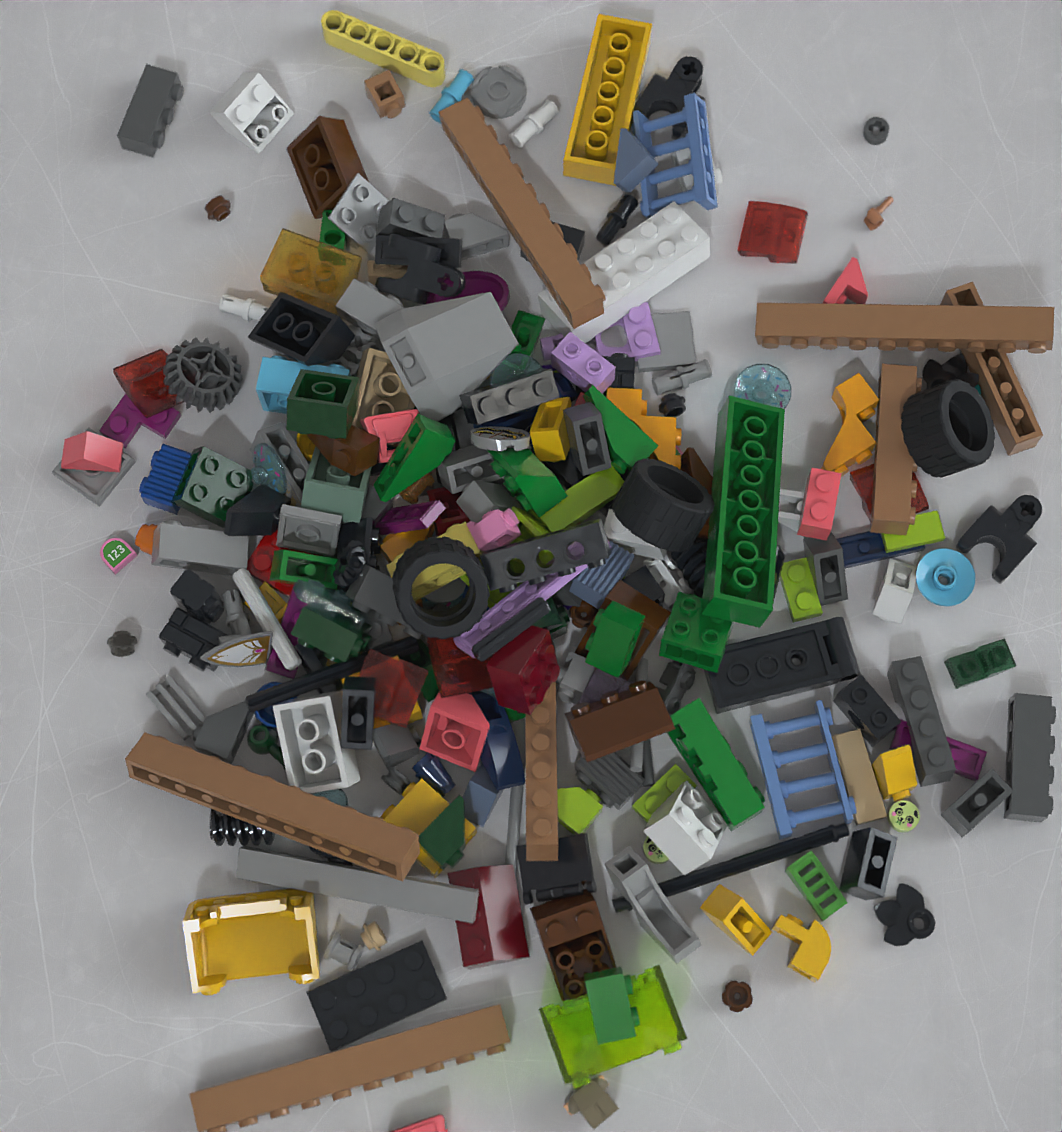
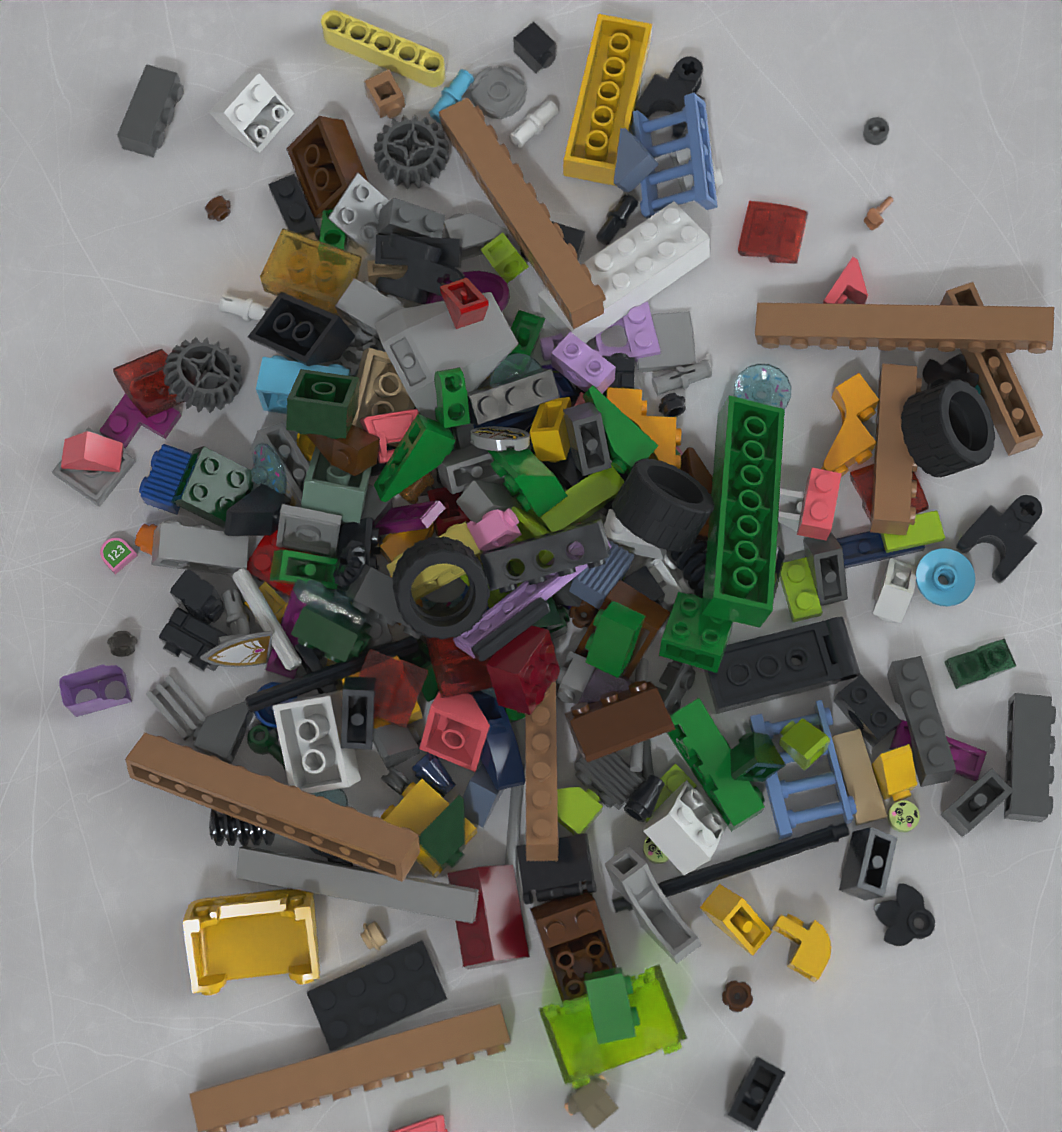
light grey bush [324,932,365,971] -> none
bright green slope [785,850,848,922] -> none
none -> medium lavender piece [59,664,132,717]
none -> black hinge [268,174,321,250]
none -> dark grey gear [374,114,449,189]
none -> green leg [434,367,470,429]
none -> red slope [440,278,489,329]
none -> lime brick [480,232,529,284]
none -> black brick [513,22,556,74]
none -> black cone [624,774,665,822]
none -> black brick [724,1056,786,1132]
none -> dark green slope [730,732,786,782]
none -> lime slope [779,718,831,771]

